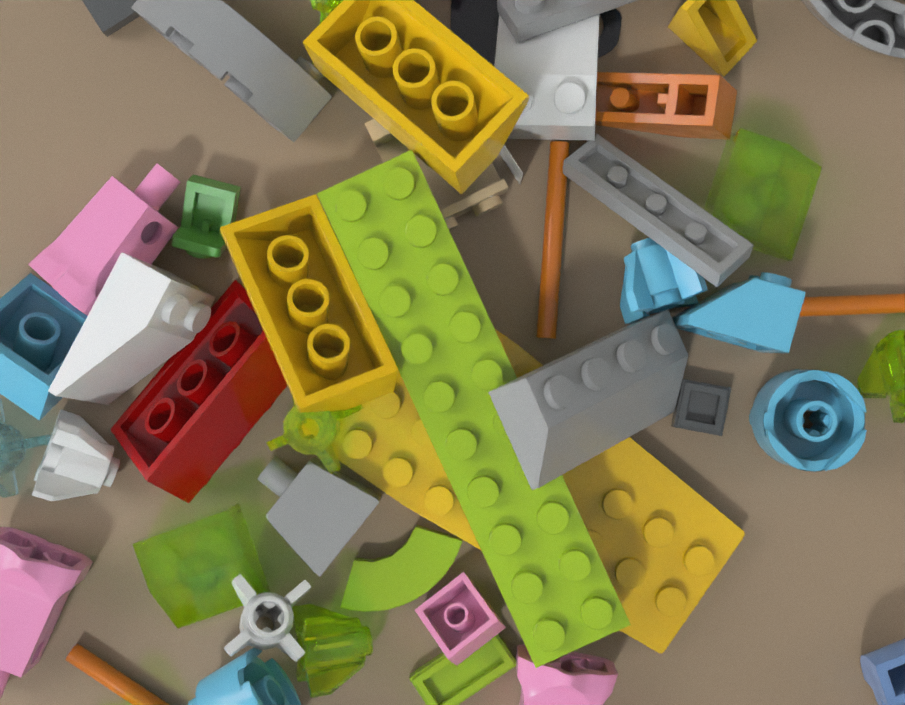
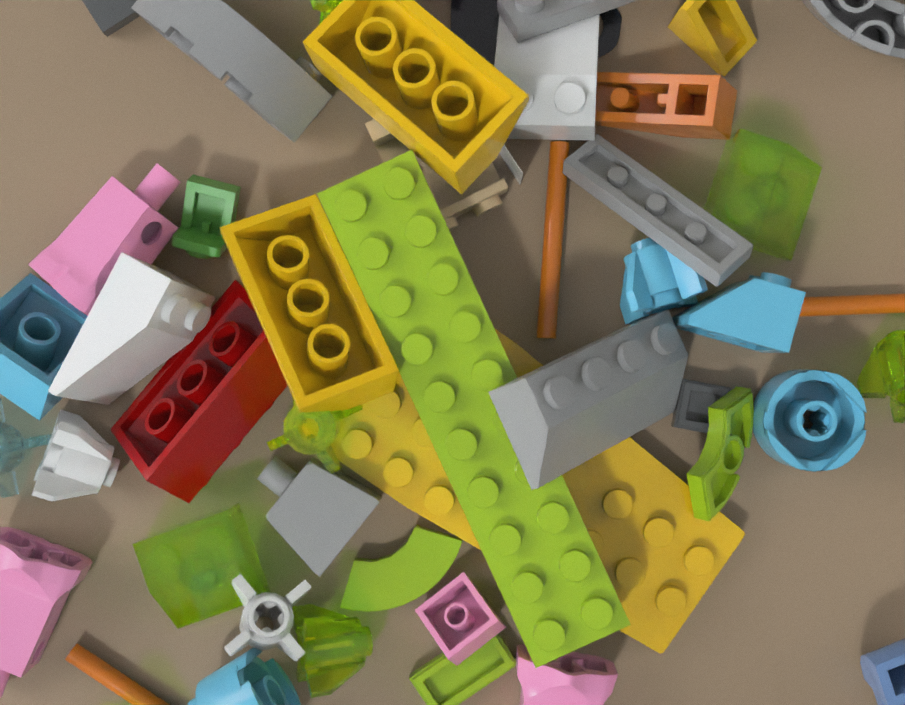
none -> lime tile [687,386,754,521]

